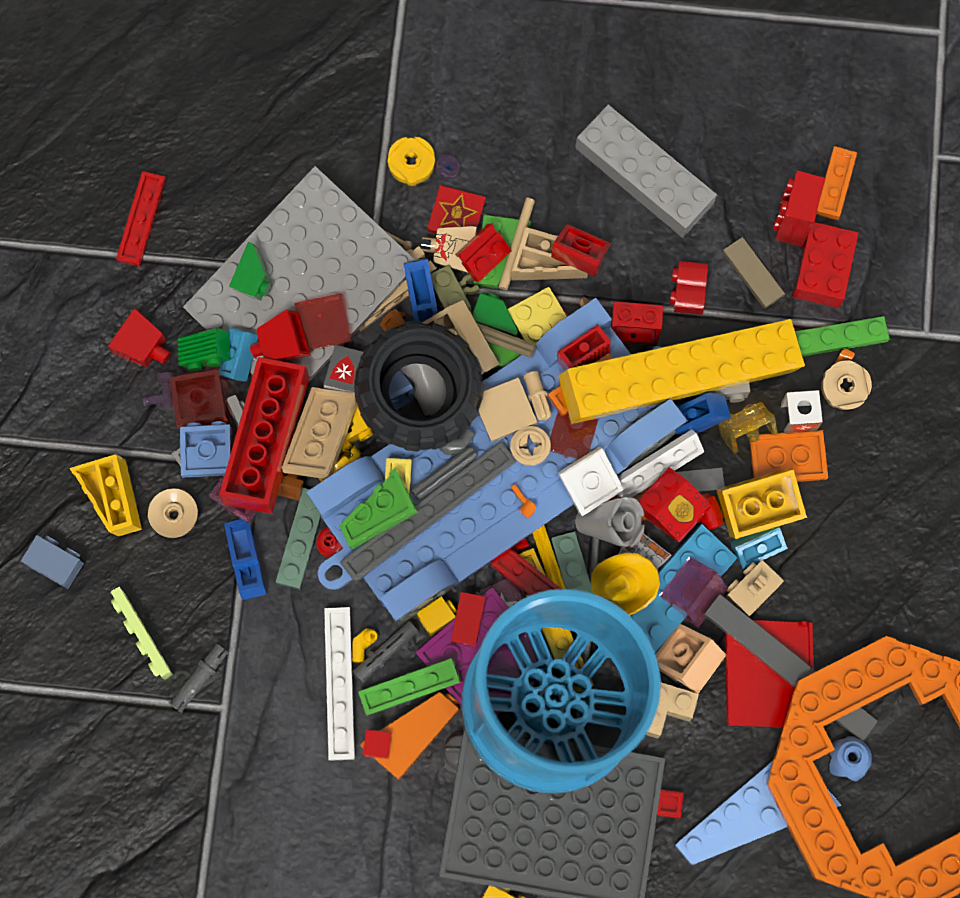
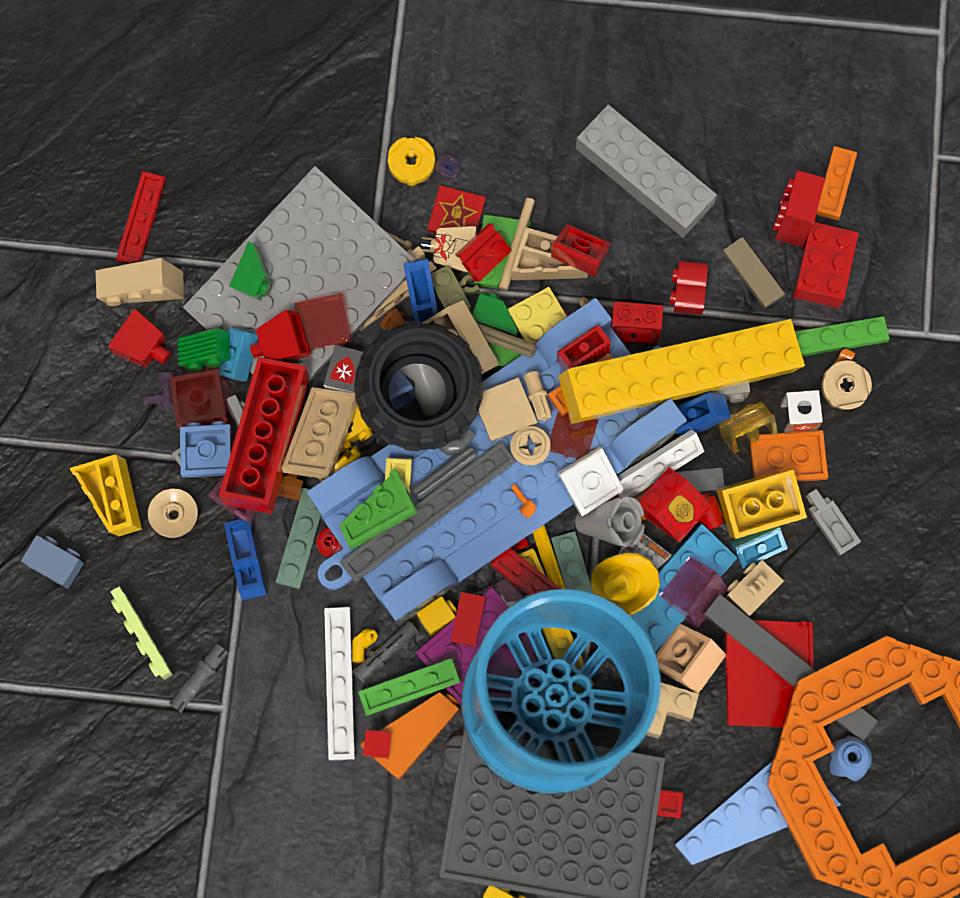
none -> tan wedge [96,258,184,306]
none -> light grey hinge [806,489,861,556]

